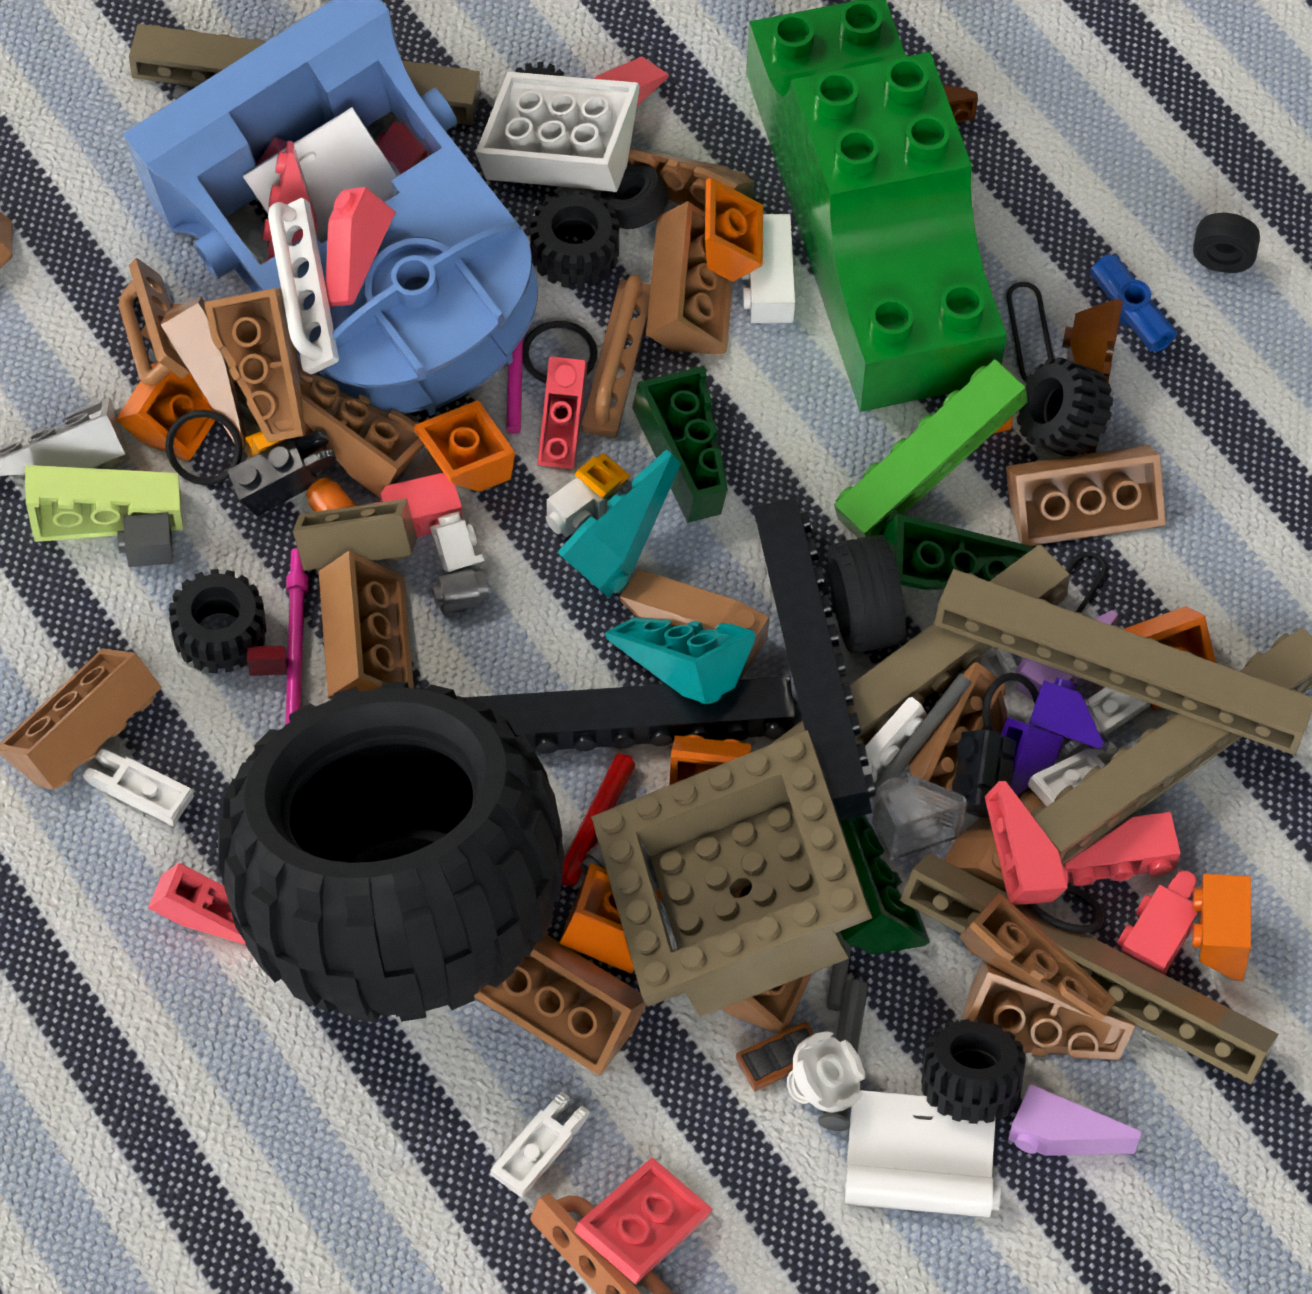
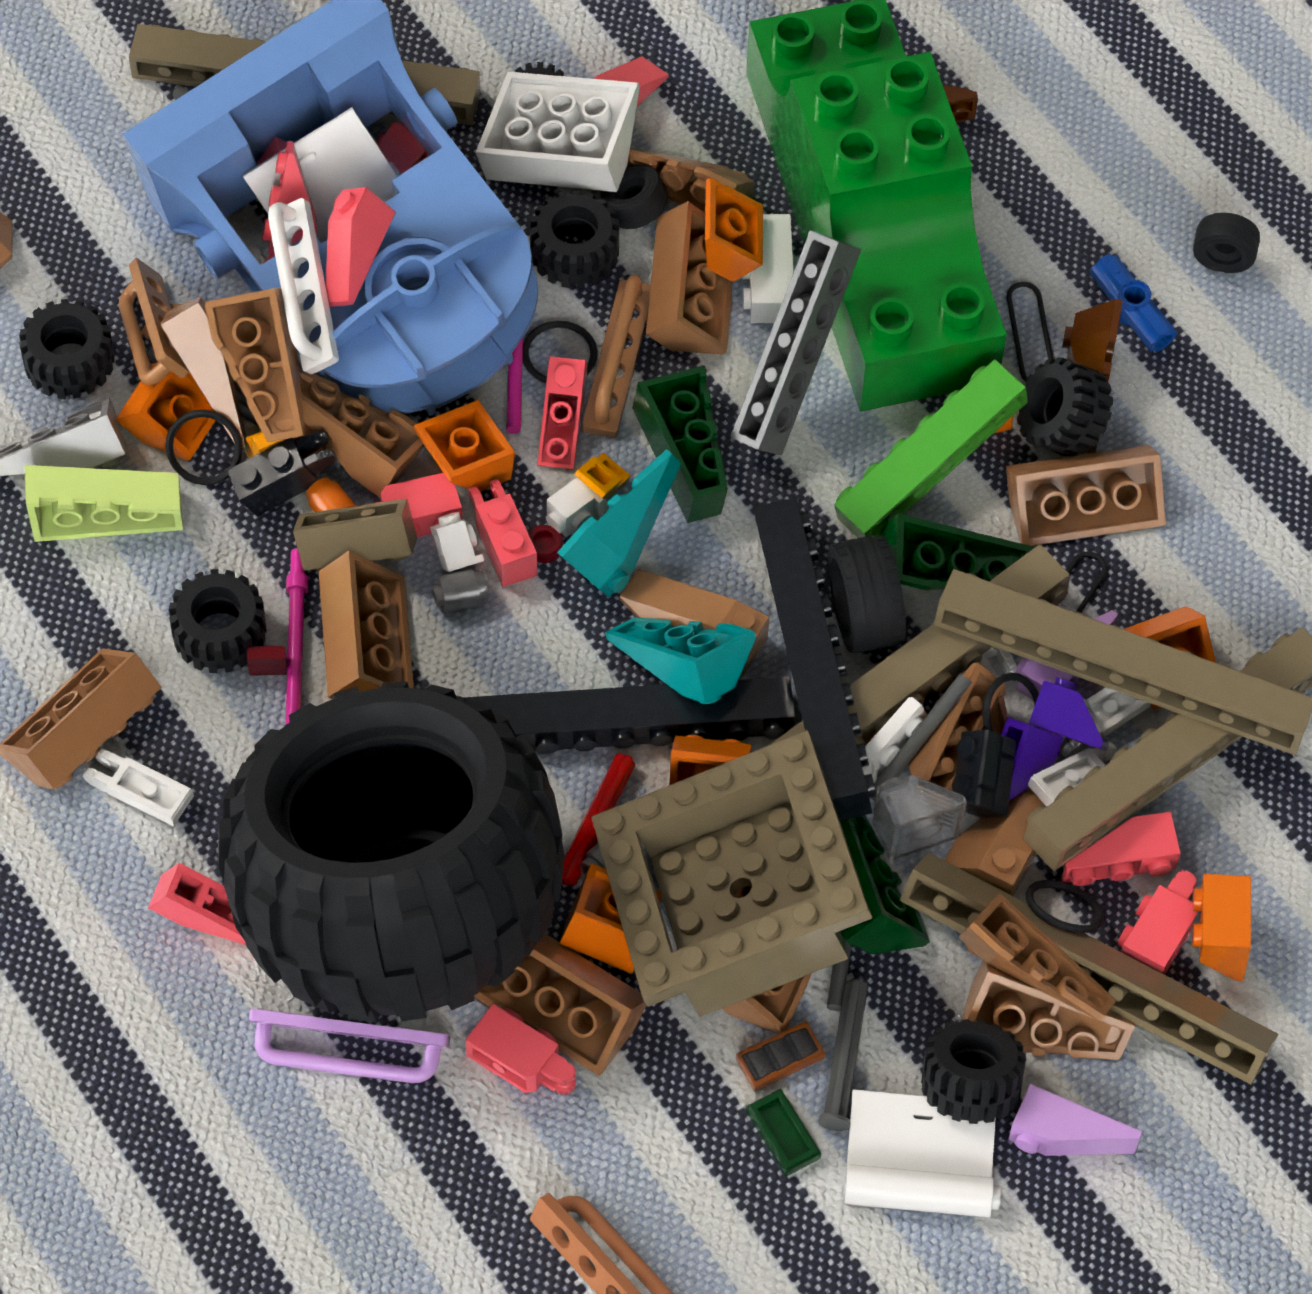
dark grey brick [117,513,173,567] -> none
white hinge [491,1092,590,1198] -> none
coral plate [574,1157,713,1285] -> none
white tile [787,1031,865,1113] -> none
coral slope [985,781,1068,905] -> none
none -> black tyre [19,299,115,399]
none -> lavender piece [249,1009,450,1083]
none -> coral hinge [465,1004,576,1096]
none -> coral hinge [468,479,537,587]
none -> dark red tile [528,525,563,563]
none -> dark grey brick [730,230,862,455]
none -> dark green tile [746,1088,821,1177]

